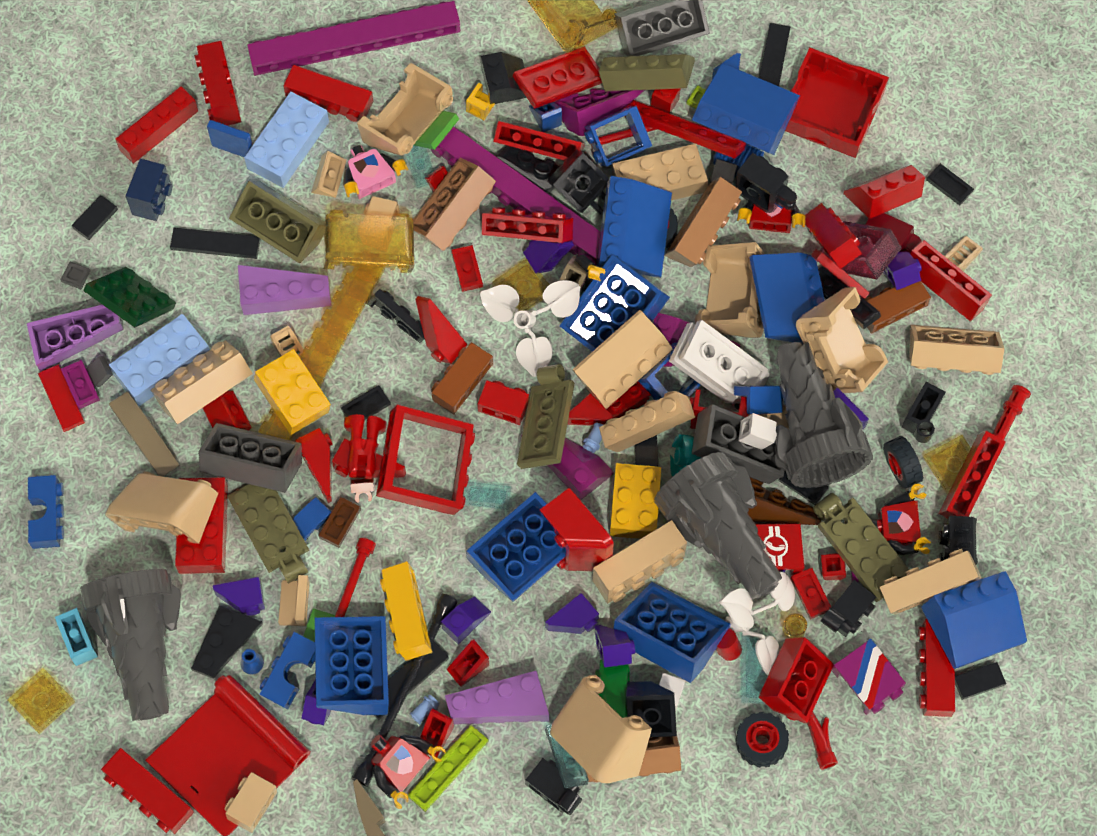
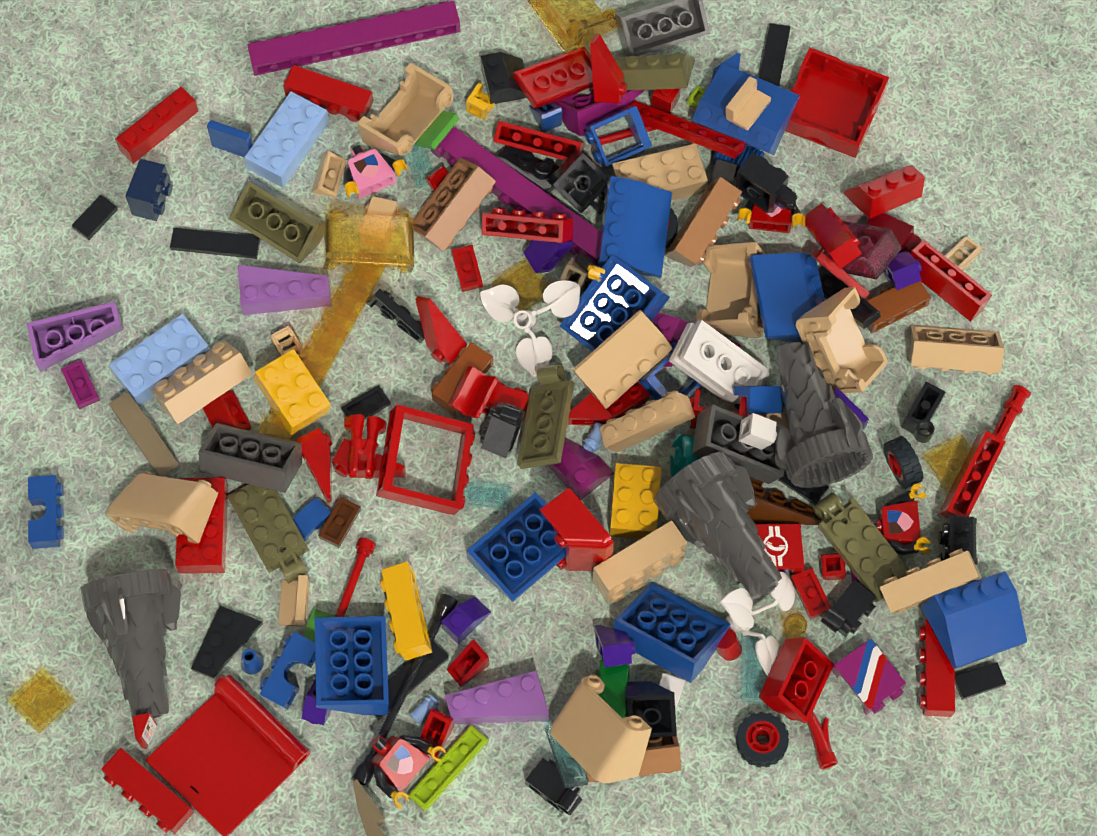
red tile [38,364,85,432] -> none
medium azure brick [55,608,98,666] -> none
dark grey tile [60,261,91,290] -> none
dark green plate [83,267,176,328] -> none
dark grey tile [86,356,113,387] -> none
red wedge [194,41,241,126] -> none
dark purple slope [213,577,265,615] -> none
tan brick [225,772,277,833] -> none
tile [350,478,374,503] -> none
dark purple slope [545,593,599,634] -> none
black tile [634,435,658,467] -> none
black tile [926,163,974,206] -> none
none -> red slope [132,713,157,749]
none -> red panel [448,366,498,418]
none -> black hinge [480,402,525,458]
none -> red slope [590,34,627,104]
none -> tan panel [726,77,771,130]

